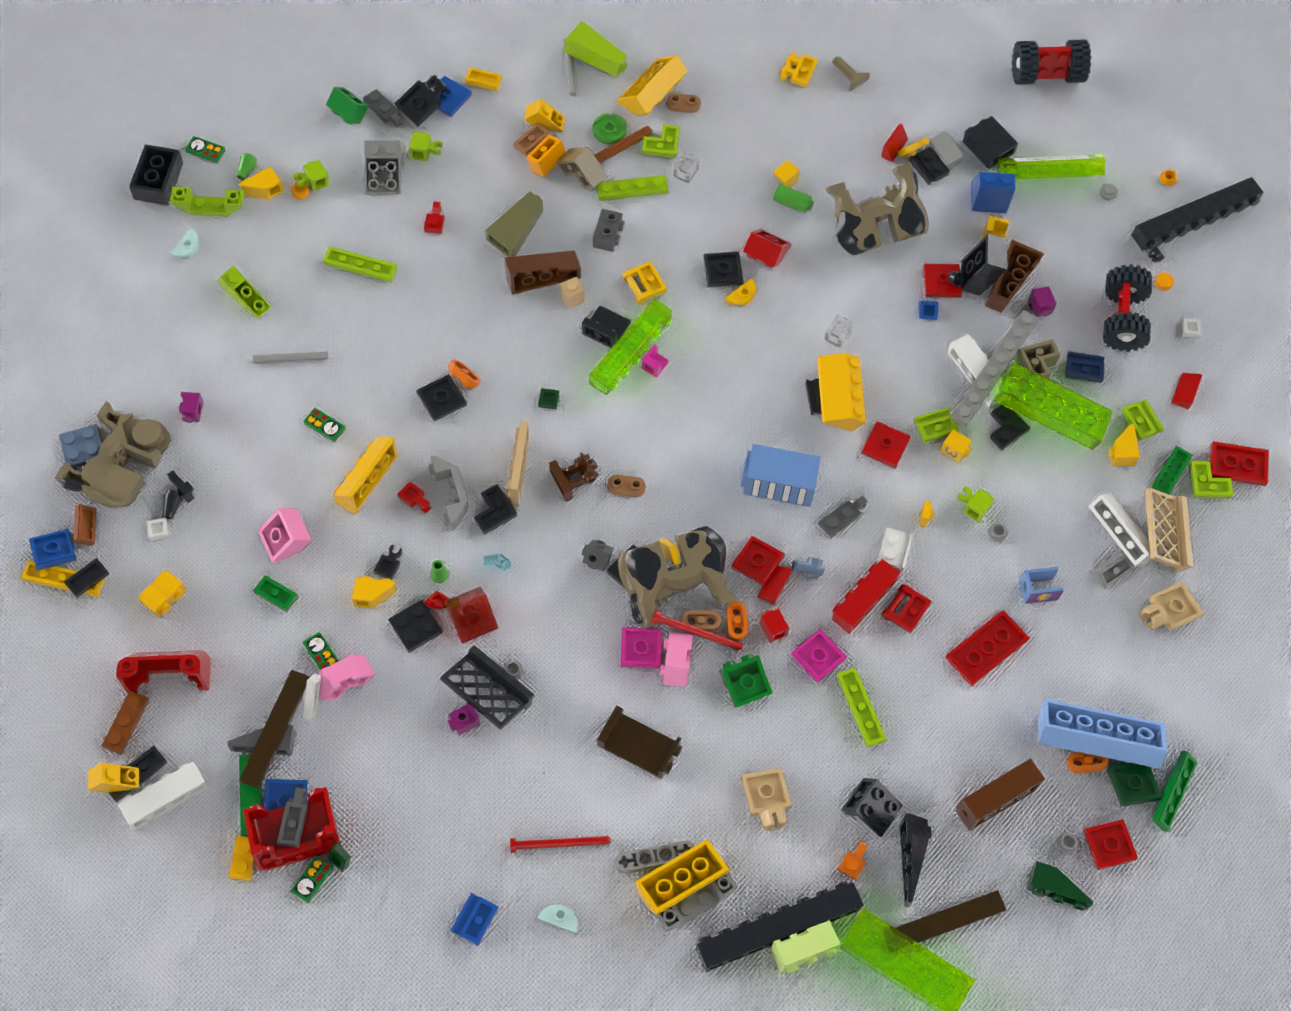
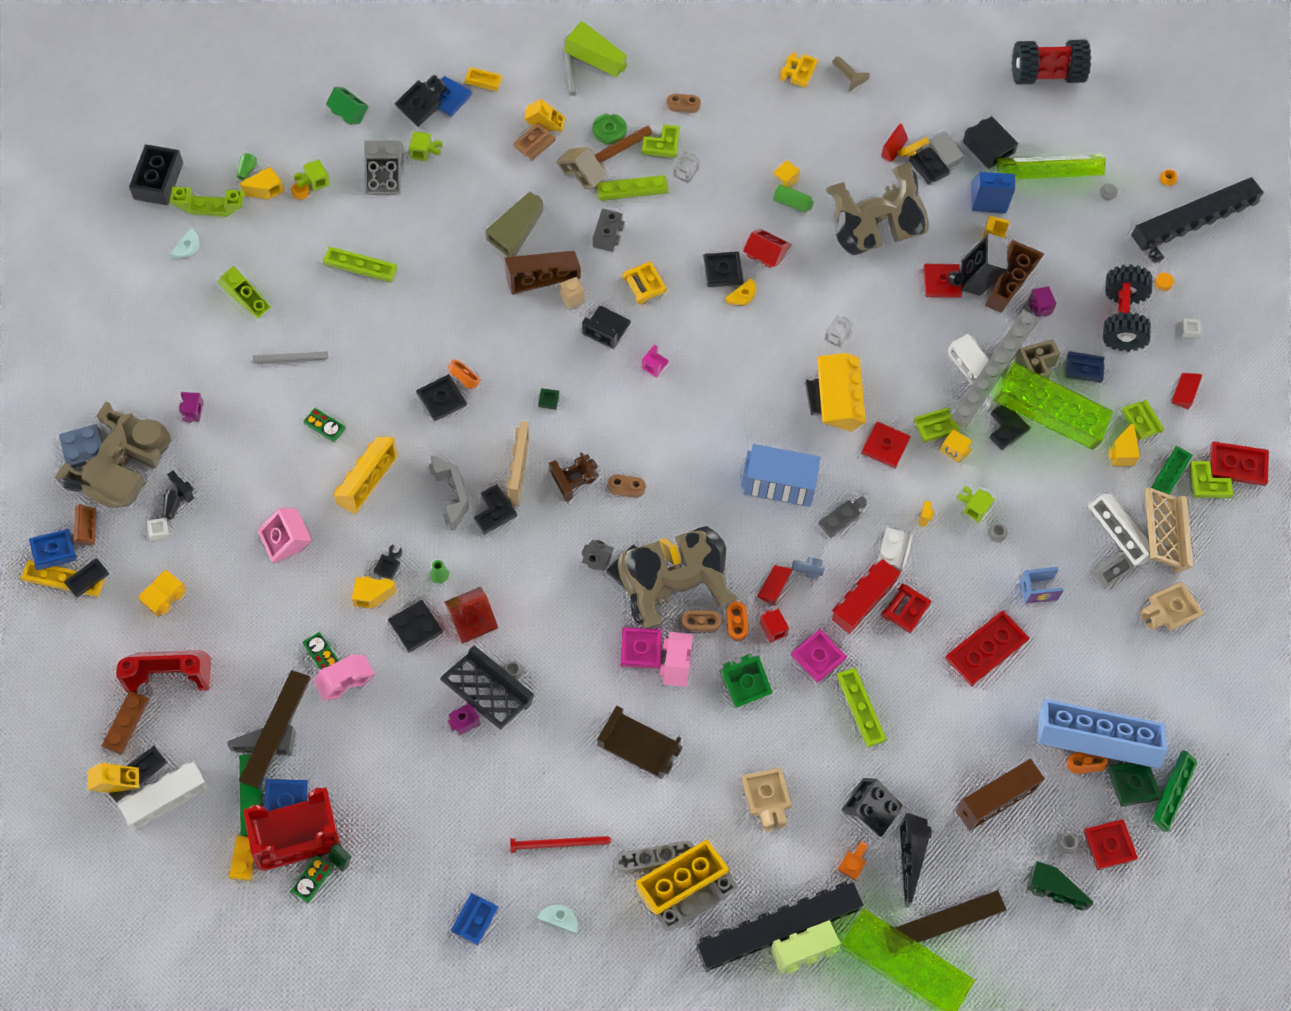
tile [185,136,226,164] -> none
green plate [253,575,298,613] -> none
dark grey hinge [277,787,309,848] -> none
white plate [302,674,321,720] -> none
dark grey hinge [363,89,402,128] -> none
red plate [397,481,432,514] -> none
red plate [424,201,445,234] -> none
red tile [424,591,453,609] -> none
clear light blue arm [483,553,511,571] -> none
light orange brick [526,135,566,178] -> none
clear neon green brick [589,299,672,395] -> none
yellow slope [616,55,688,115] -> none
red bar [651,610,743,650] -> none
red plate [731,536,785,586] -> none
blue slope [919,301,939,320] -> none

